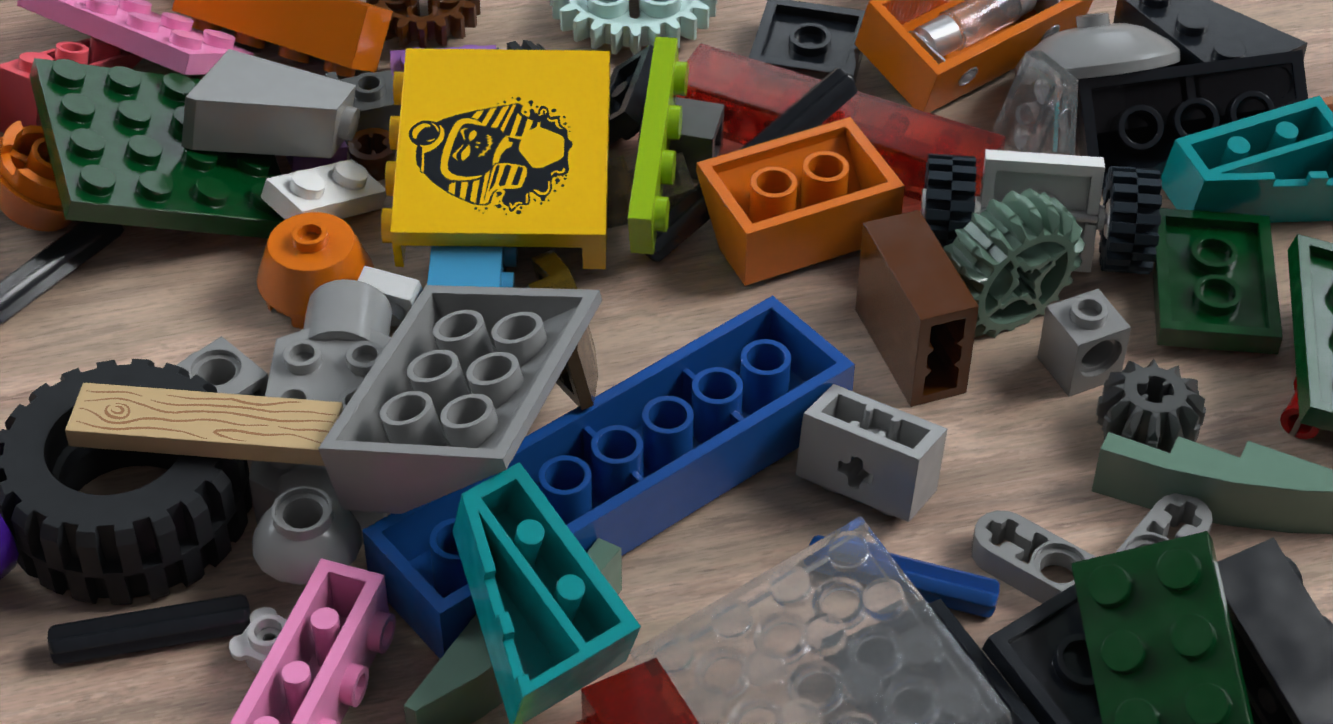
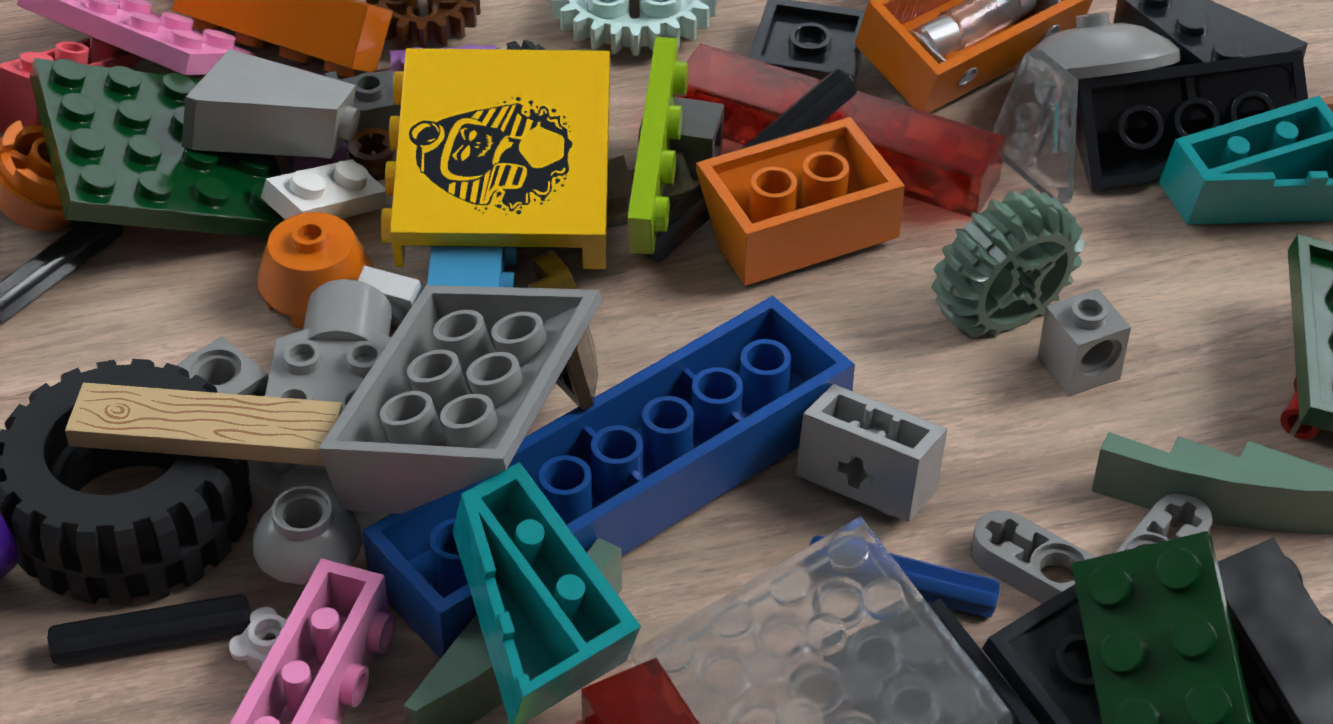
black plate [609,44,654,145] -> none
reddish brown brick [855,210,979,407] -> none
plate [920,149,1162,274] -> none
dark grey gear [1096,358,1206,453] -> none
dark green plate [1153,208,1283,354] -> none

